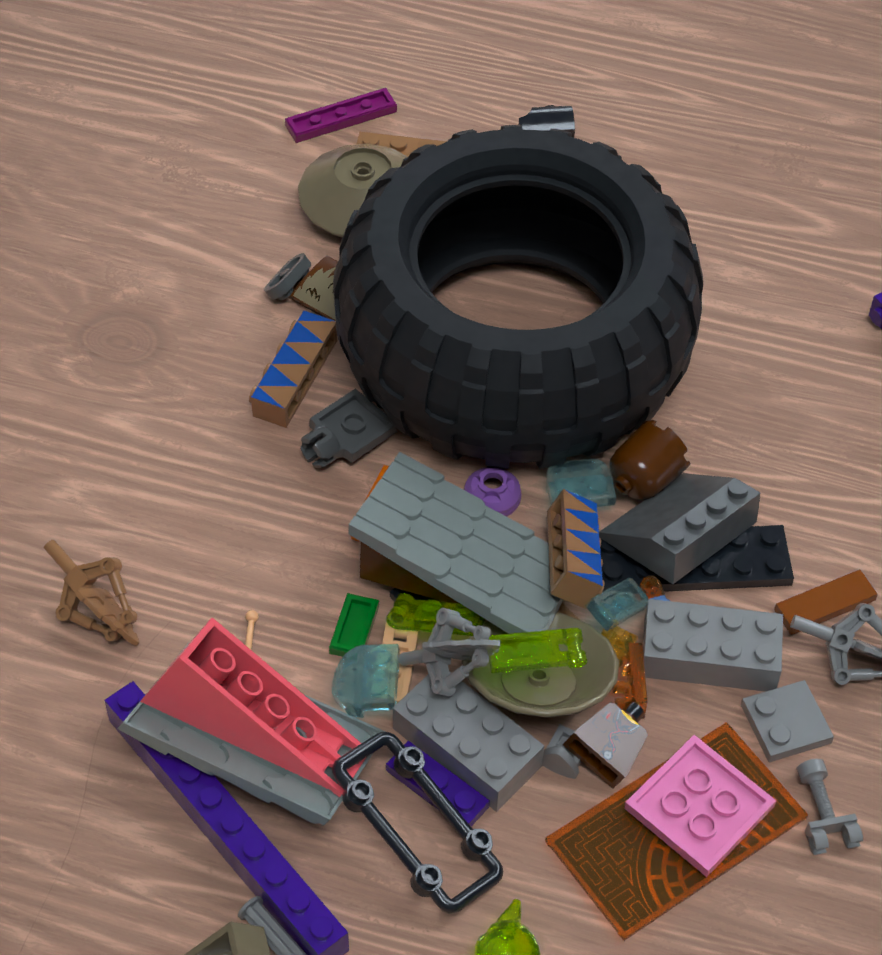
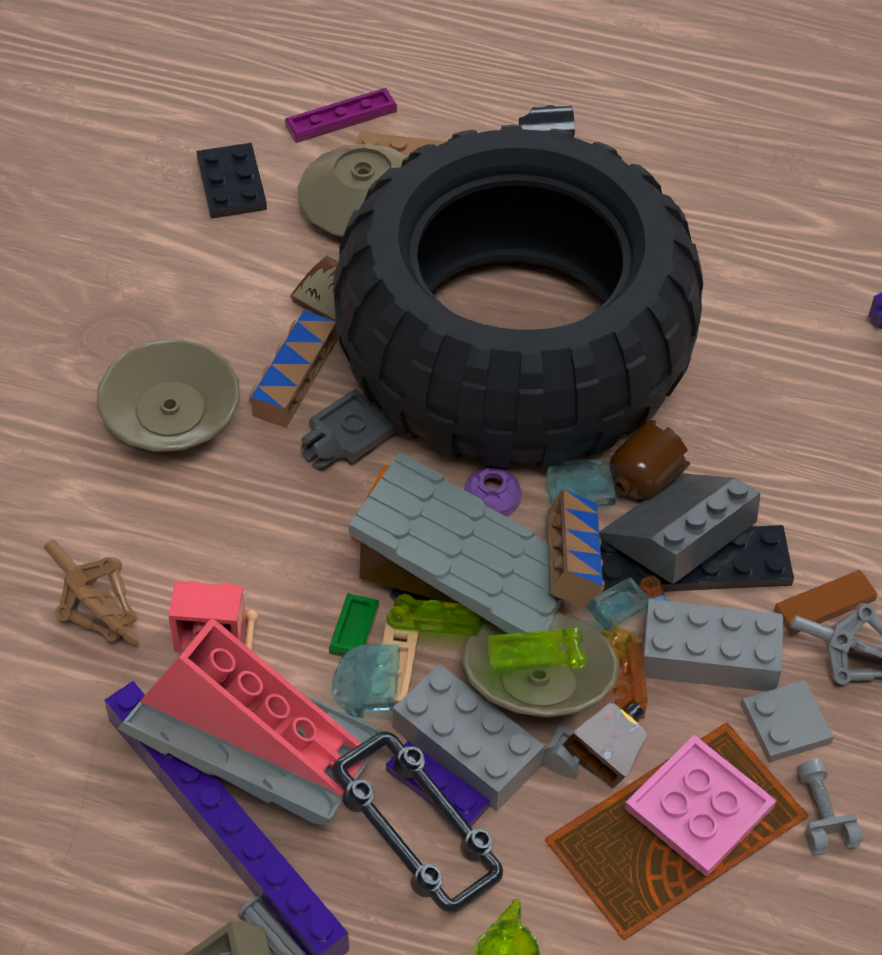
dark grey plate [264,253,312,301] -> none
light grey bar [399,608,500,697] -> none
none -> dark tan dish [97,339,240,452]
none -> coral brick [168,580,247,652]
none -> black plate [196,142,267,219]

